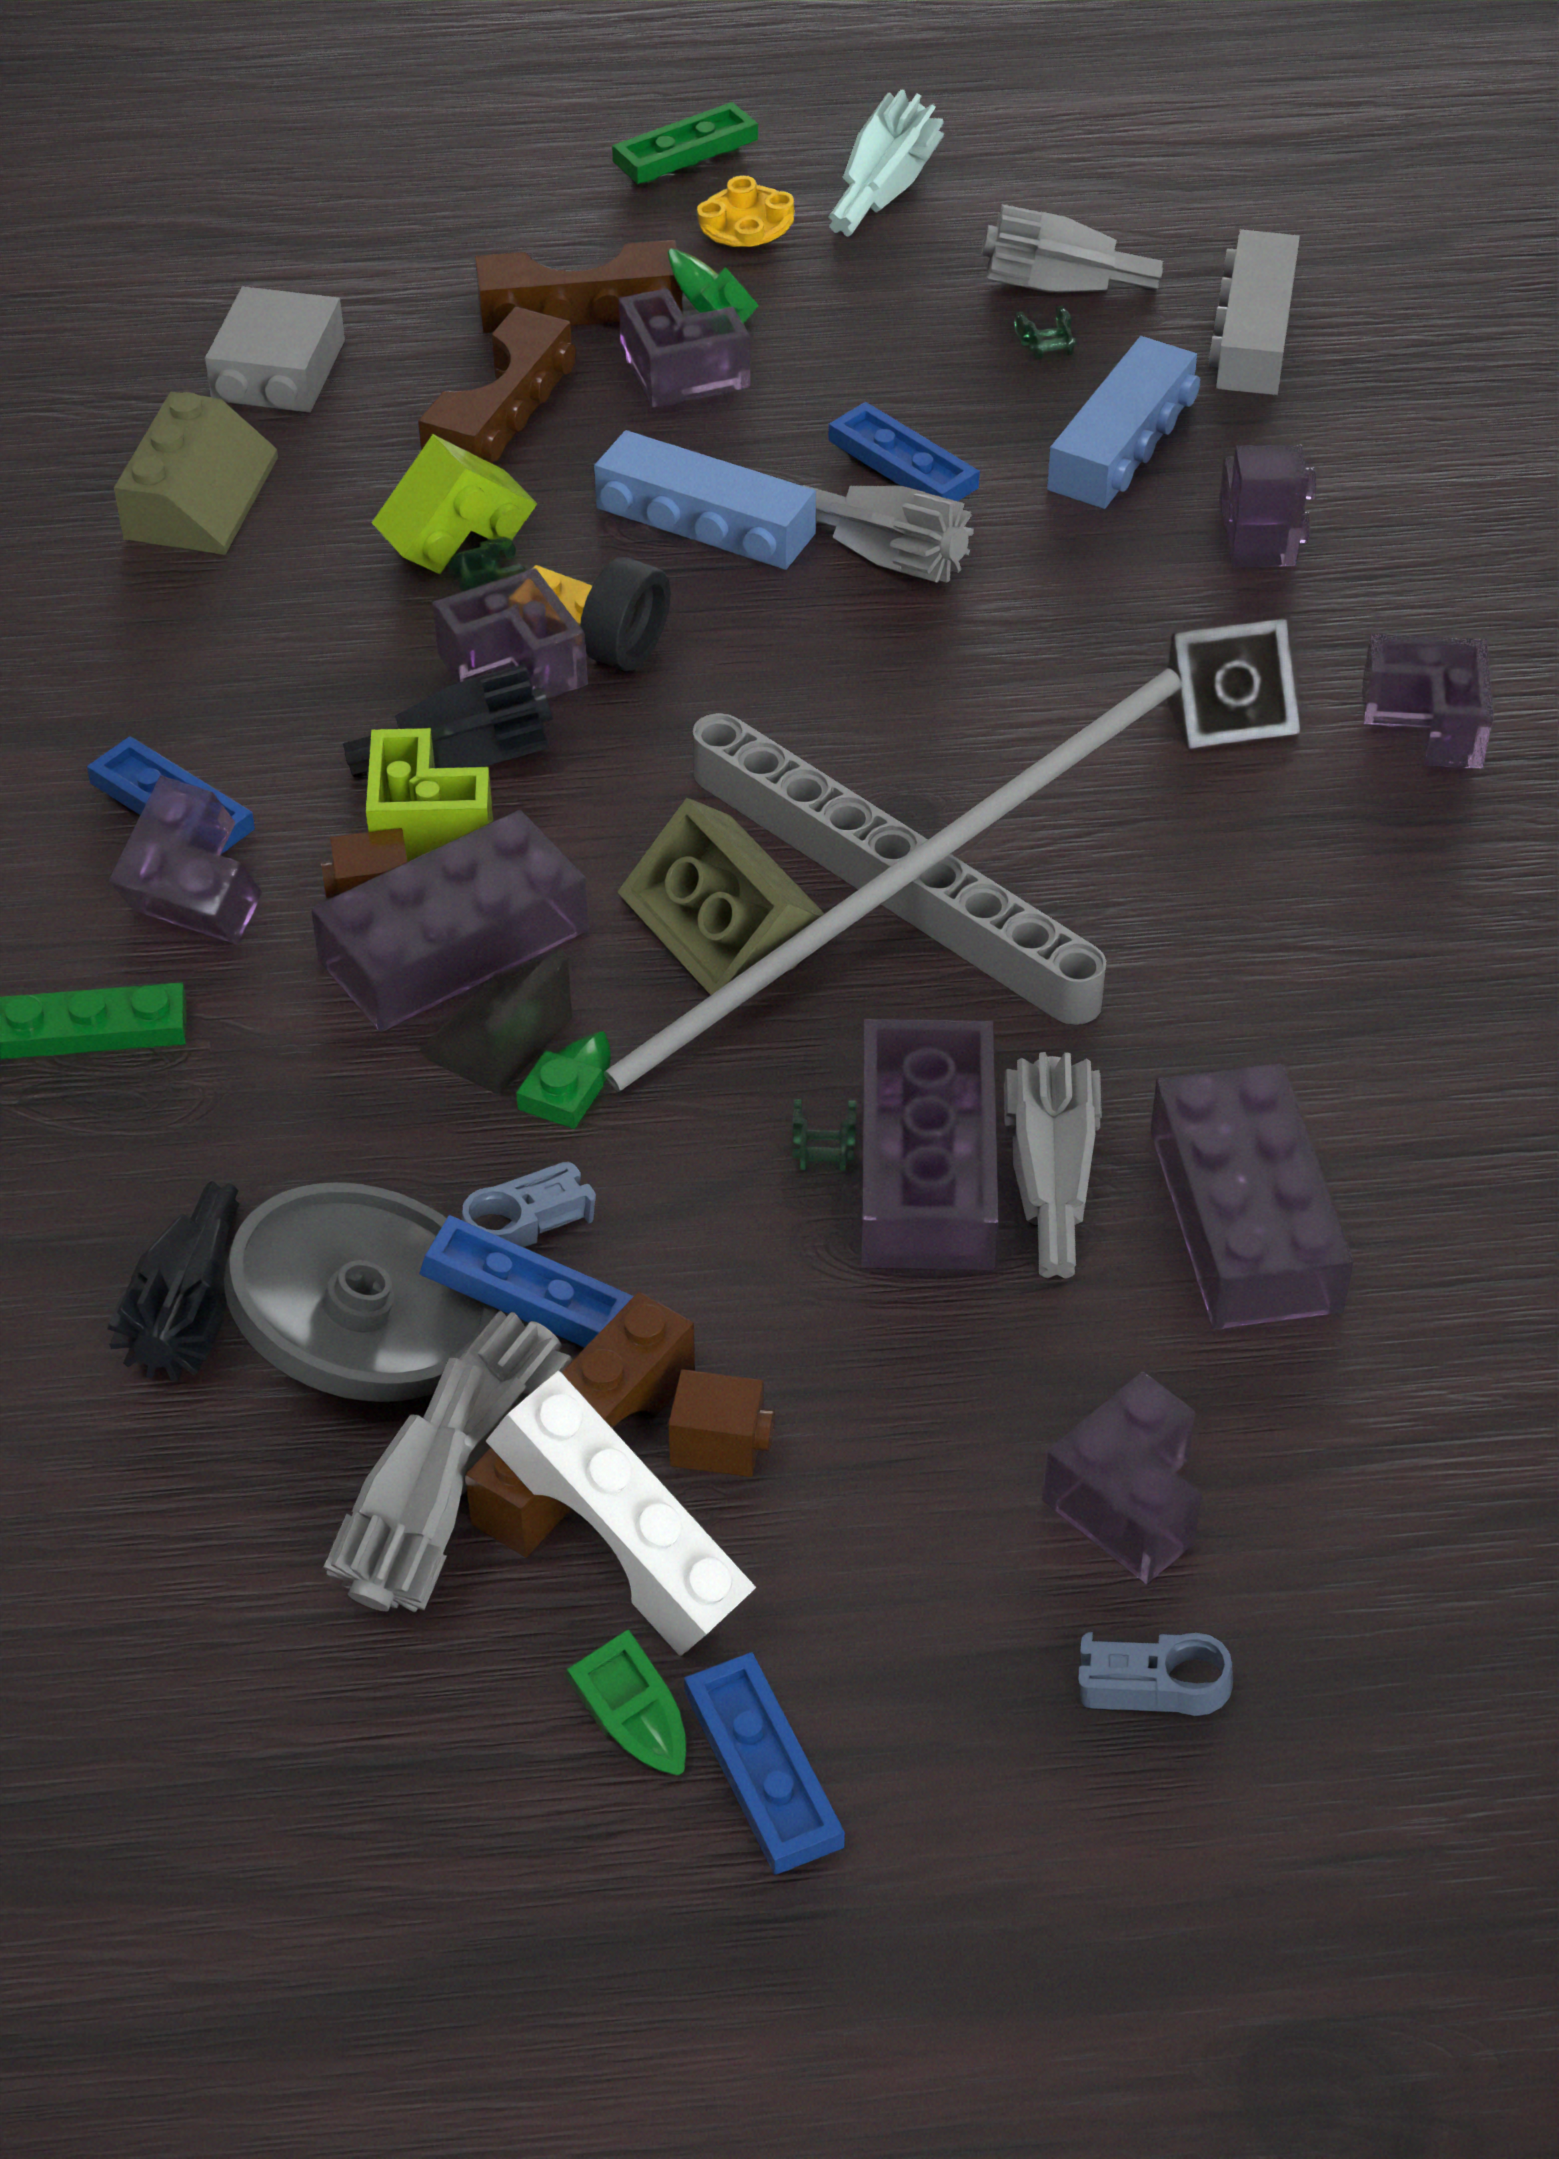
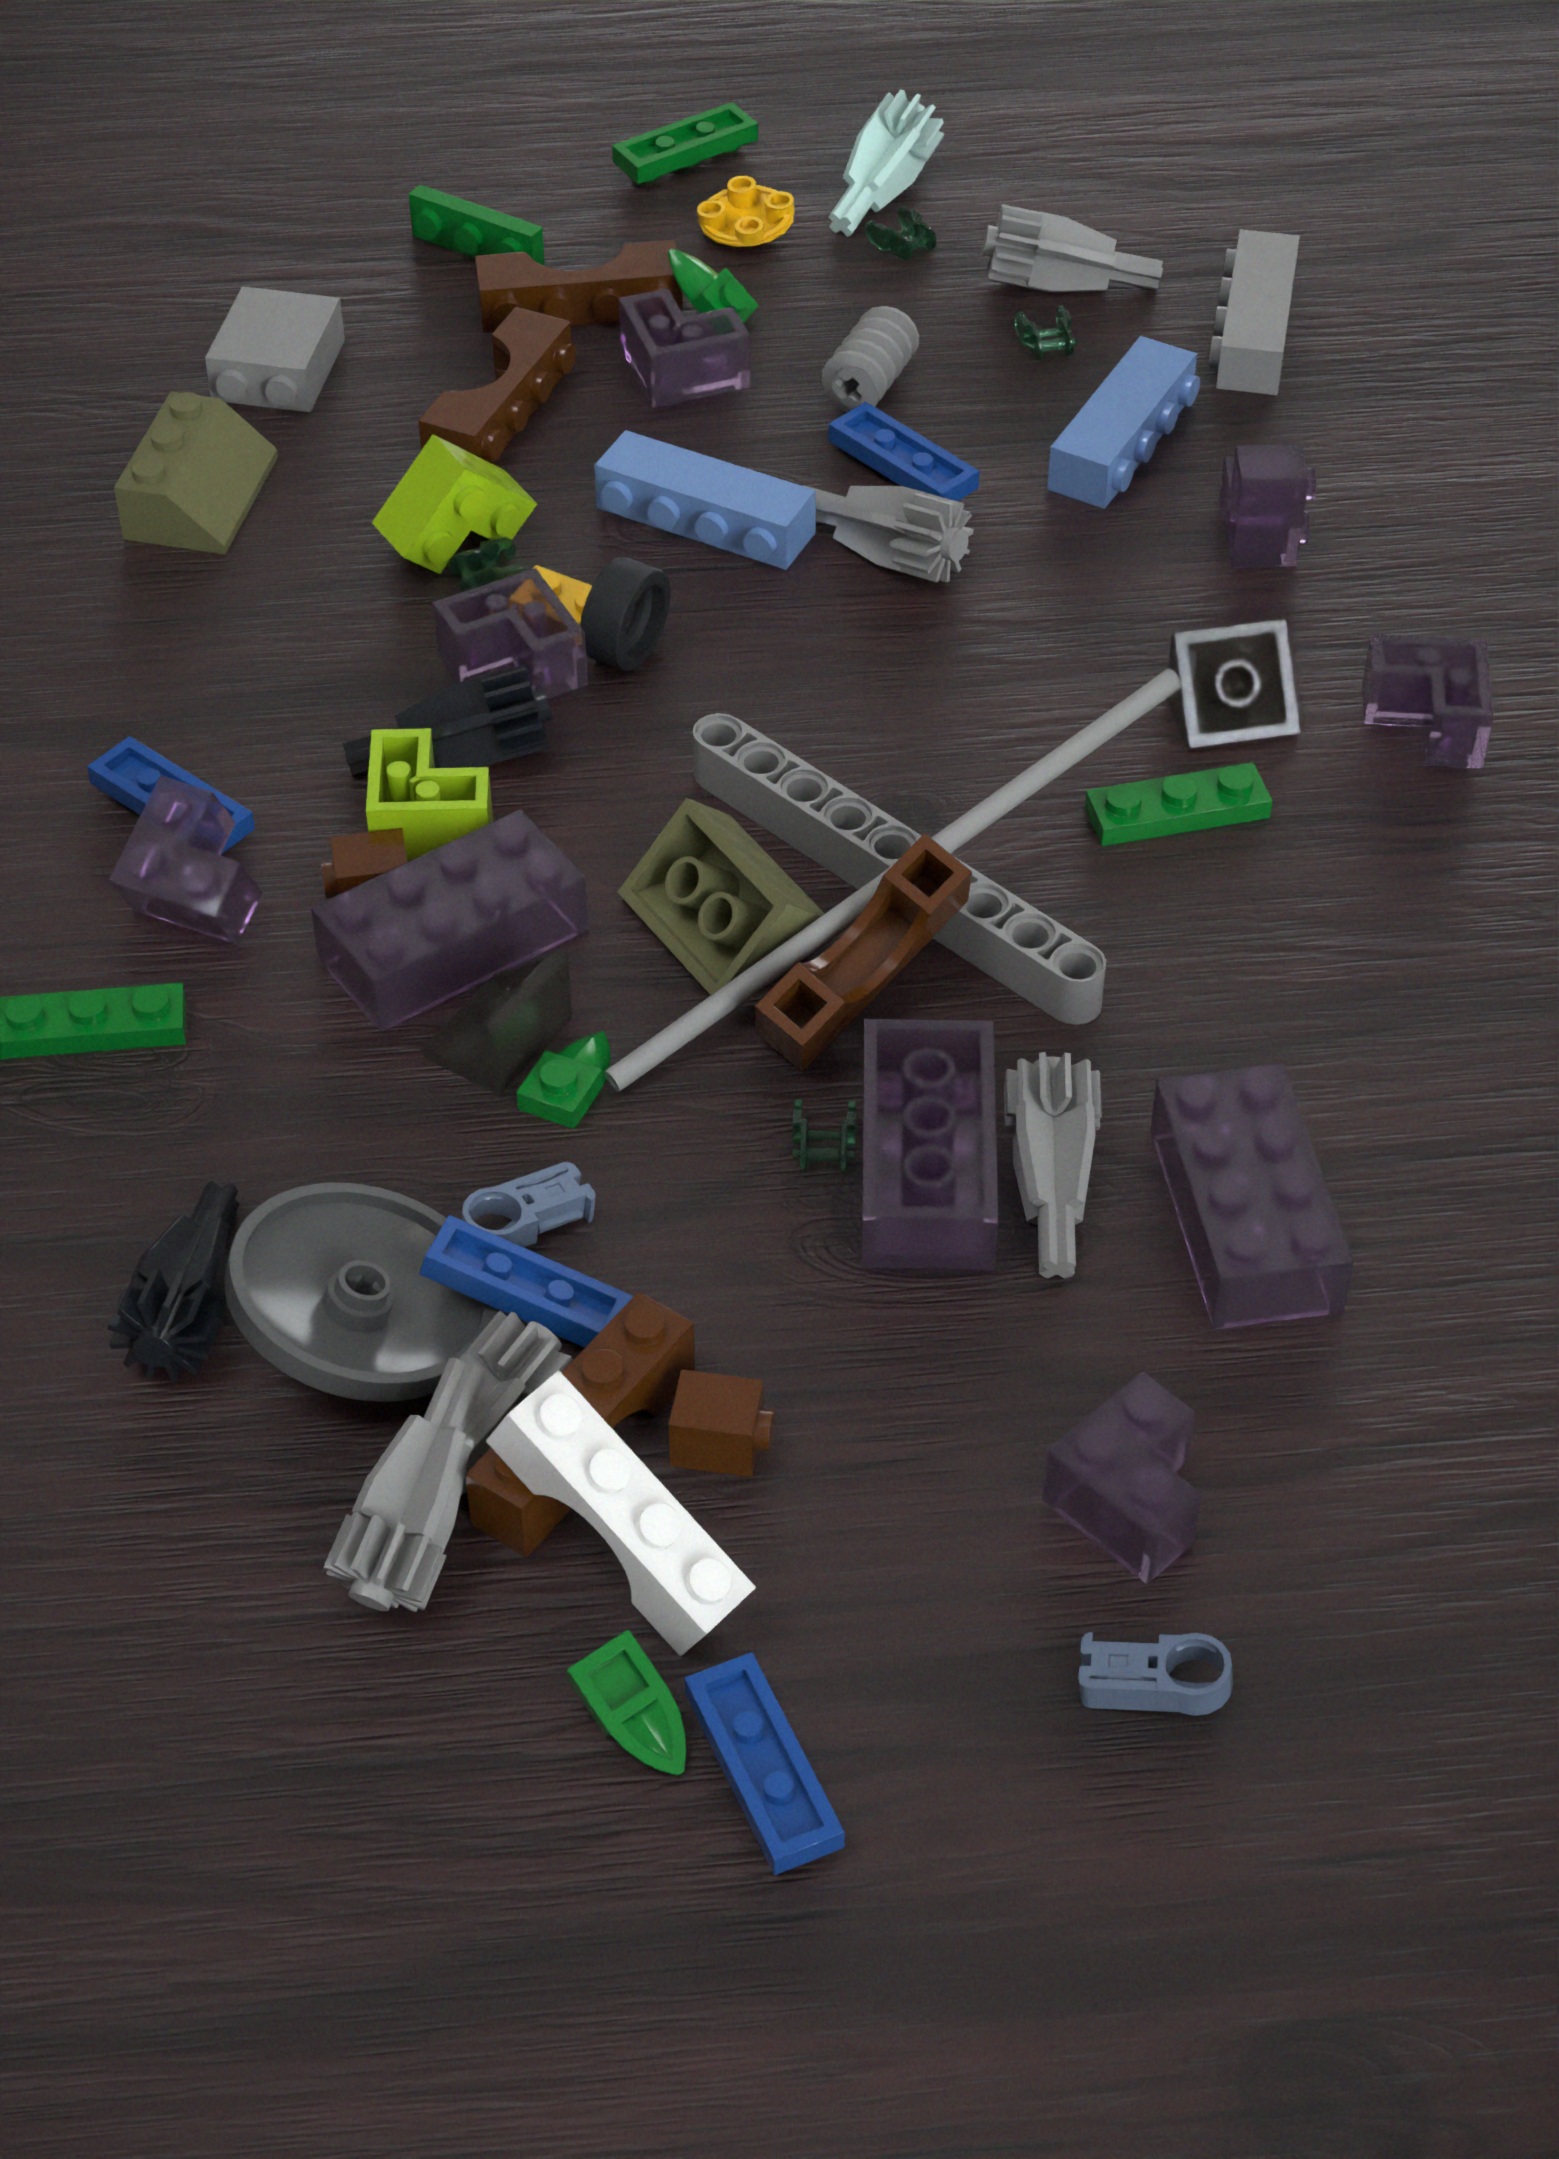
none -> green plate [408,184,545,266]
none -> reddish brown arch [755,833,972,1072]
none -> light grey piece [822,306,919,413]
none -> clear green piece [865,206,937,261]
none -> green plate [1085,762,1272,847]

